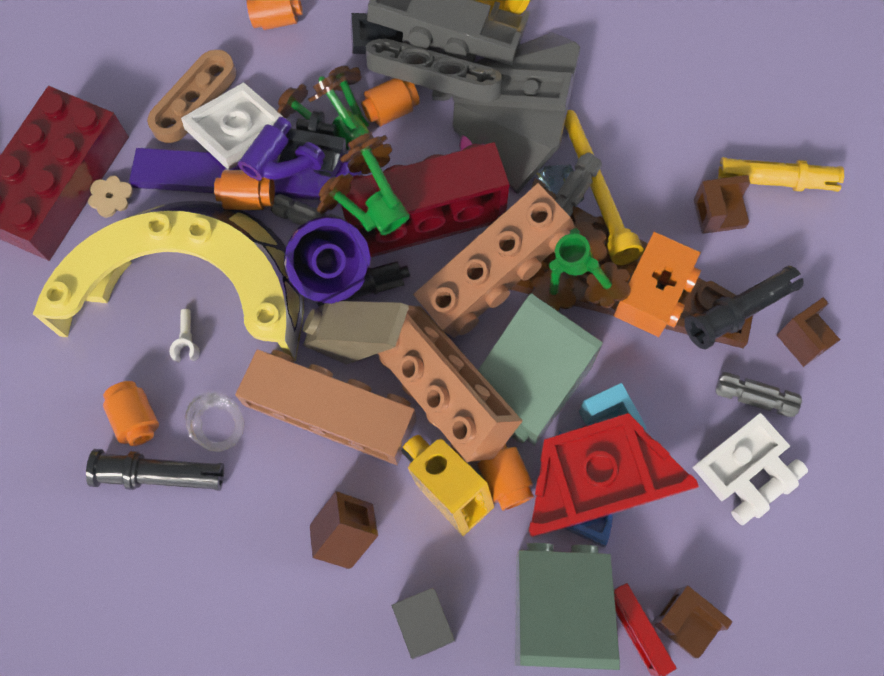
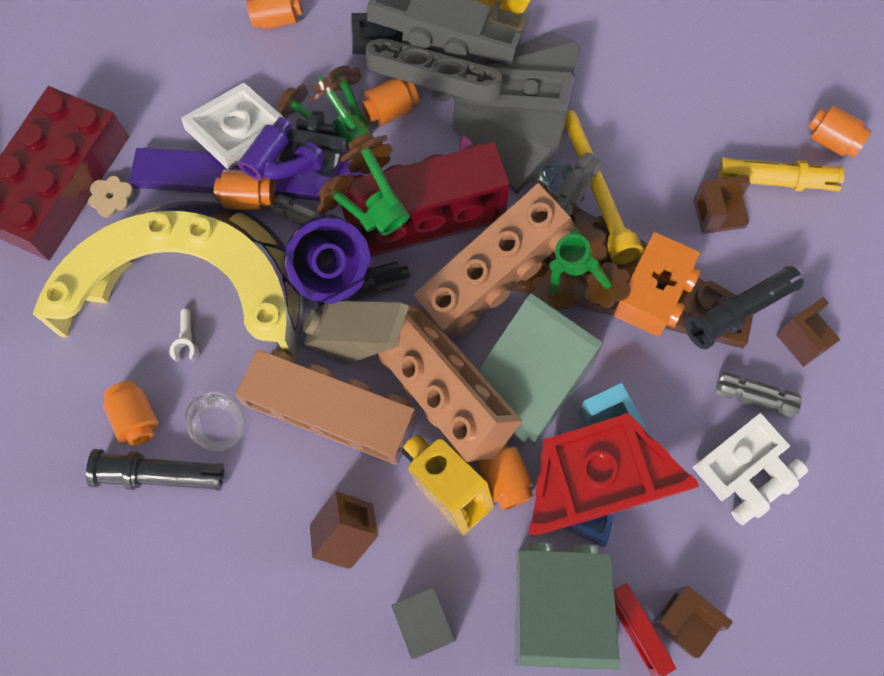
medium nougat plate [147,50,236,143] -> none
none -> orange brick [808,104,872,158]

